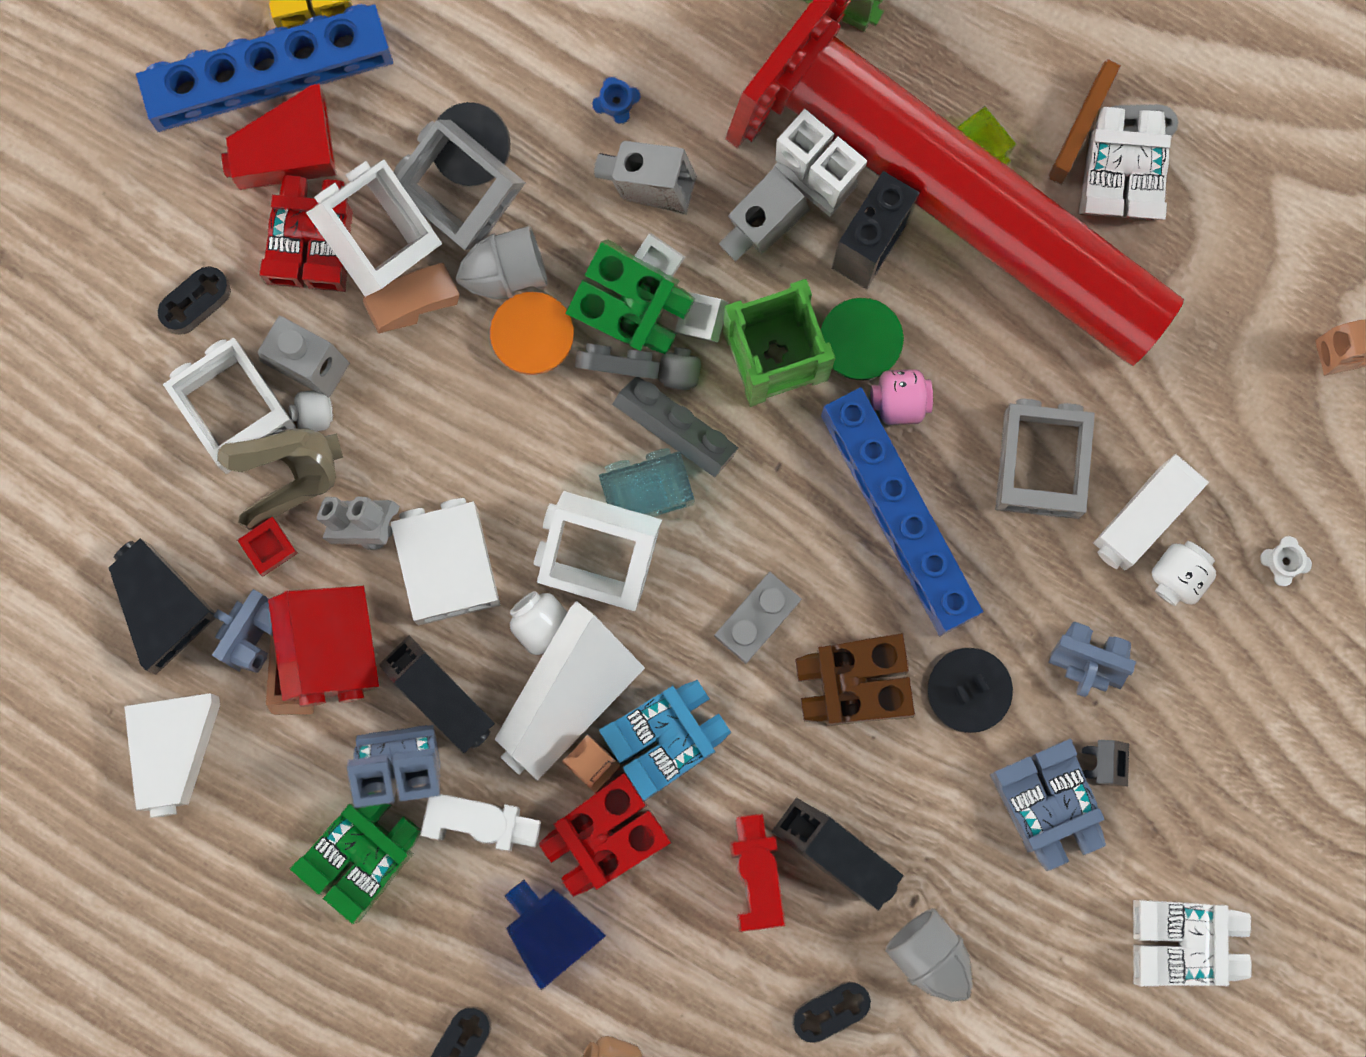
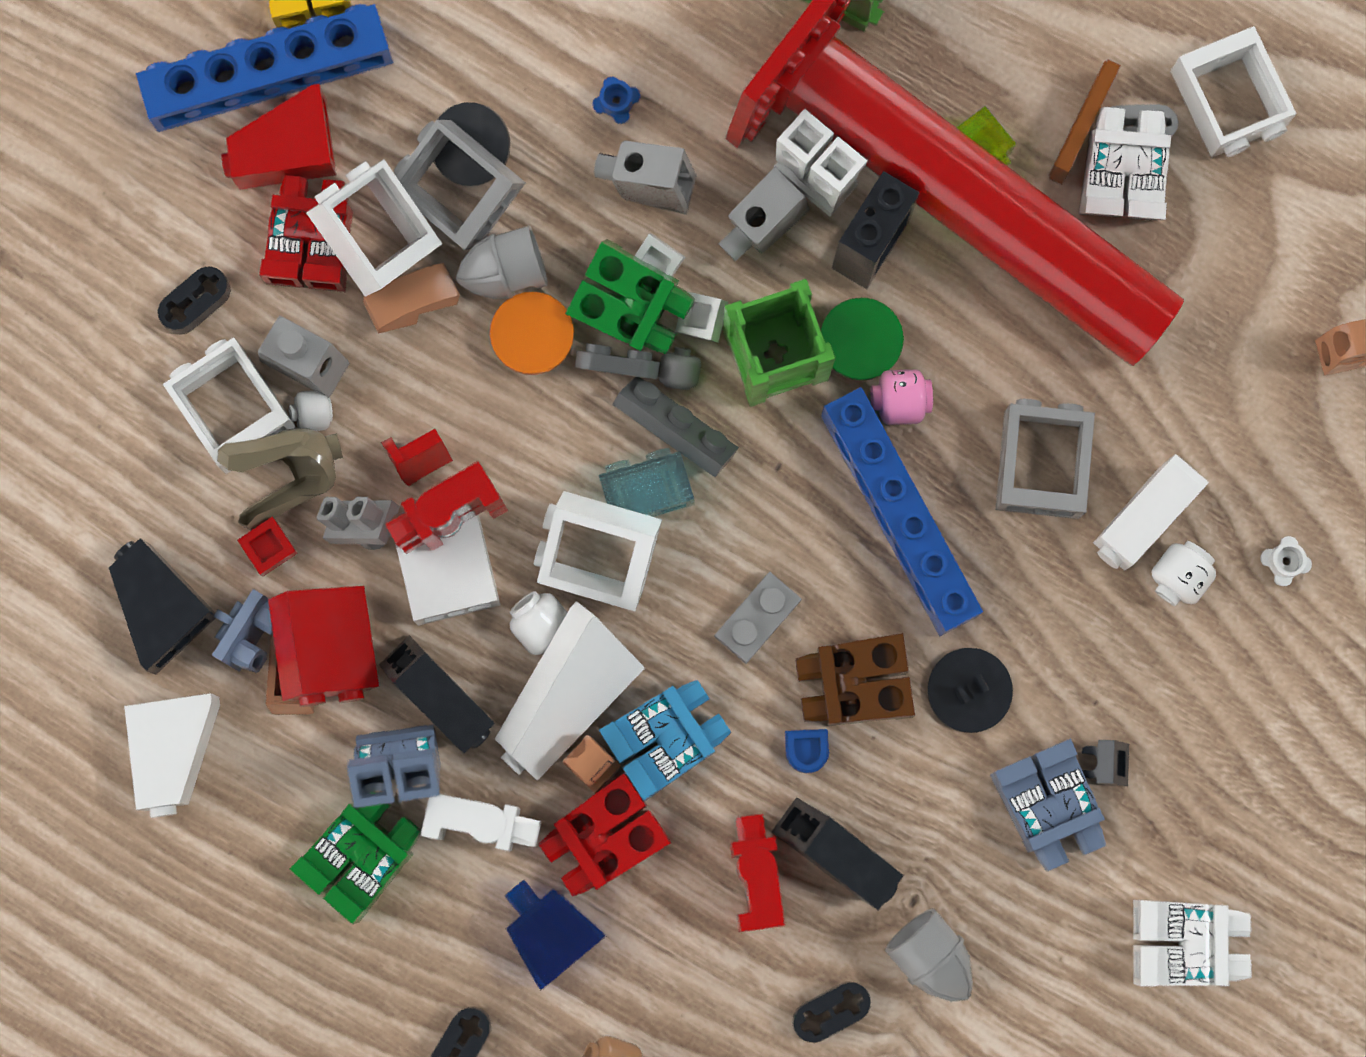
sand blue hips [1048,622,1136,697] -> none
none -> red tile [381,429,453,486]
none -> red hips [385,461,508,554]
none -> blue tile [784,729,829,774]
none -> white window [1170,26,1296,158]

